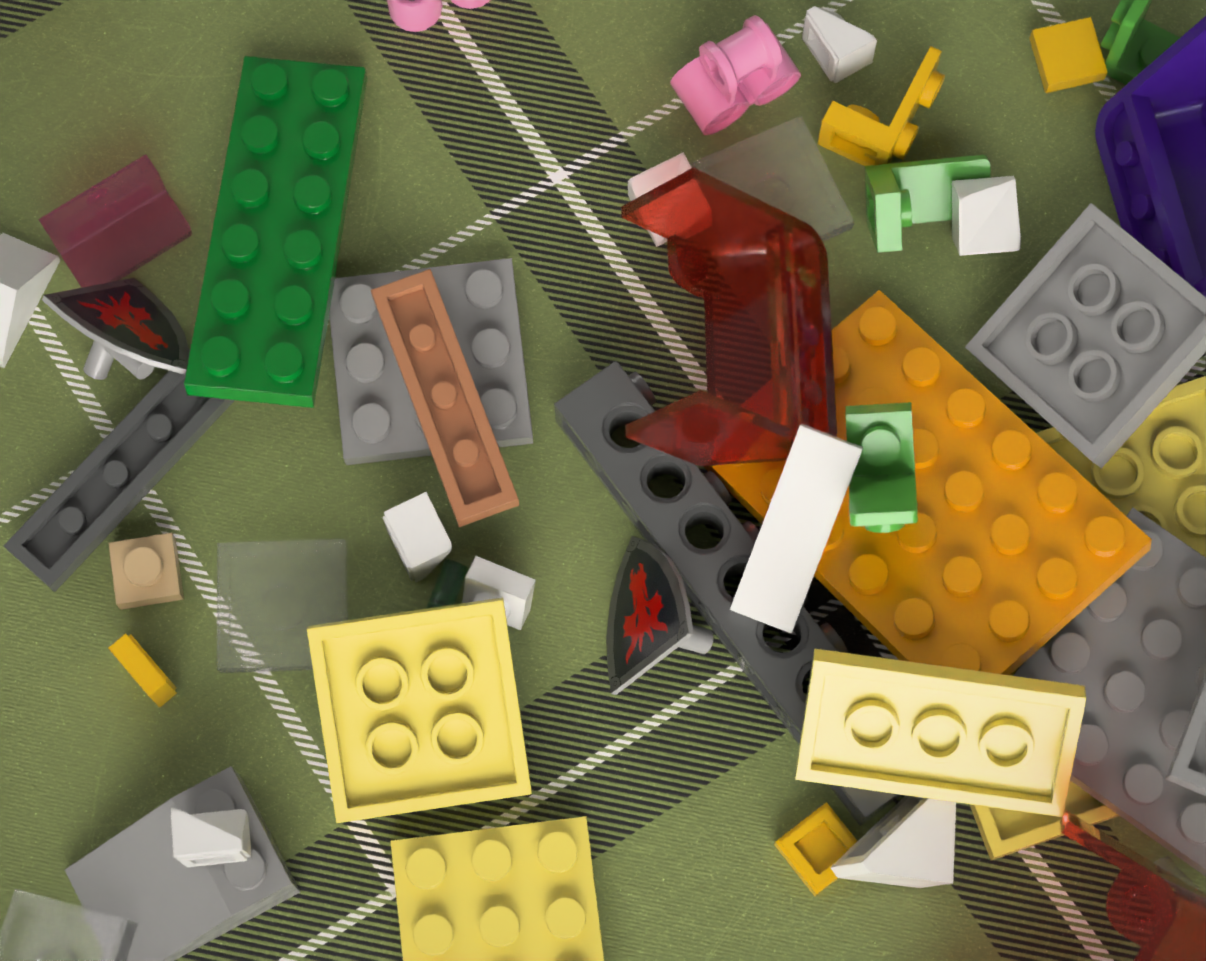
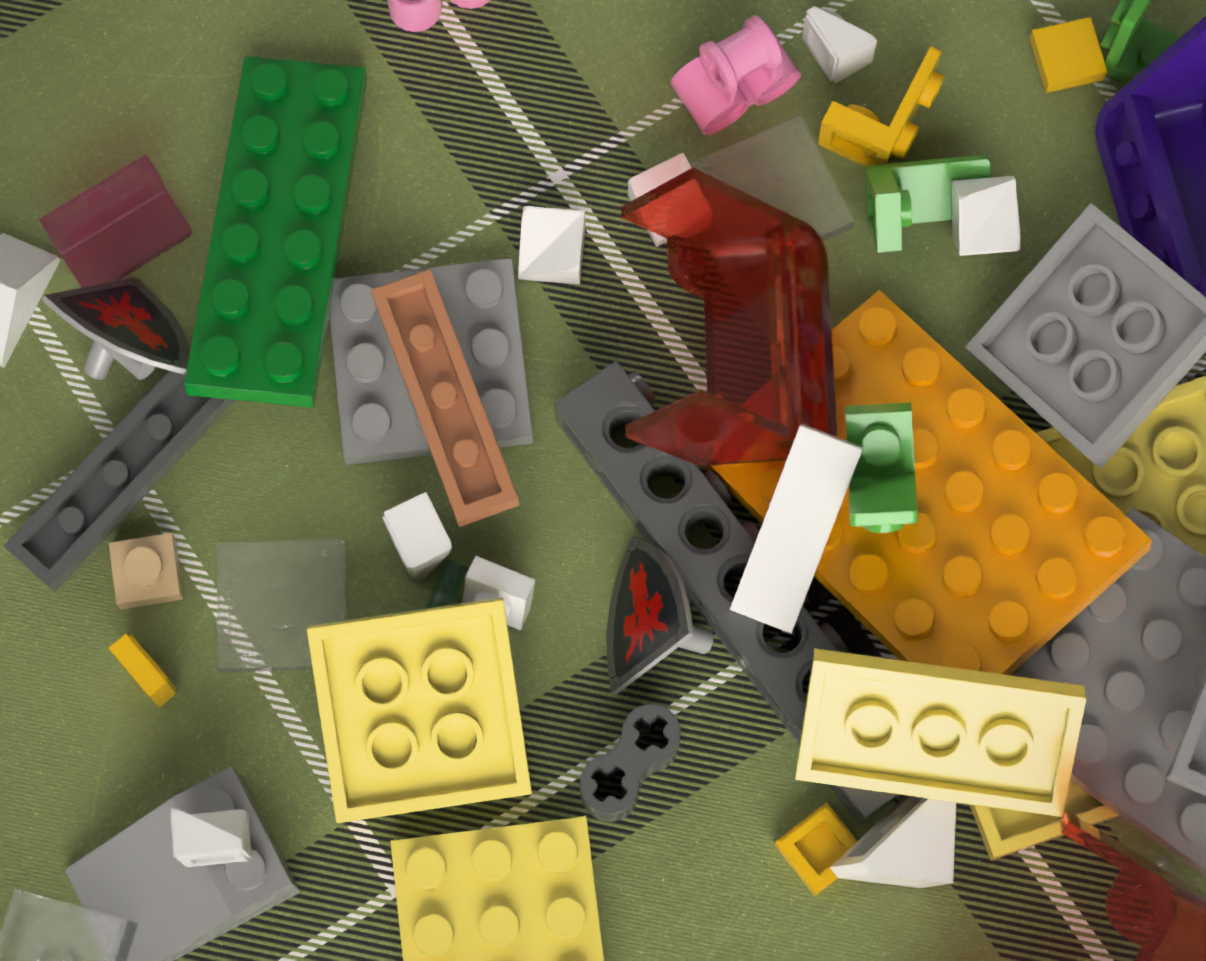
none -> white slope [518,206,586,285]
none -> dark grey axle [580,704,681,822]

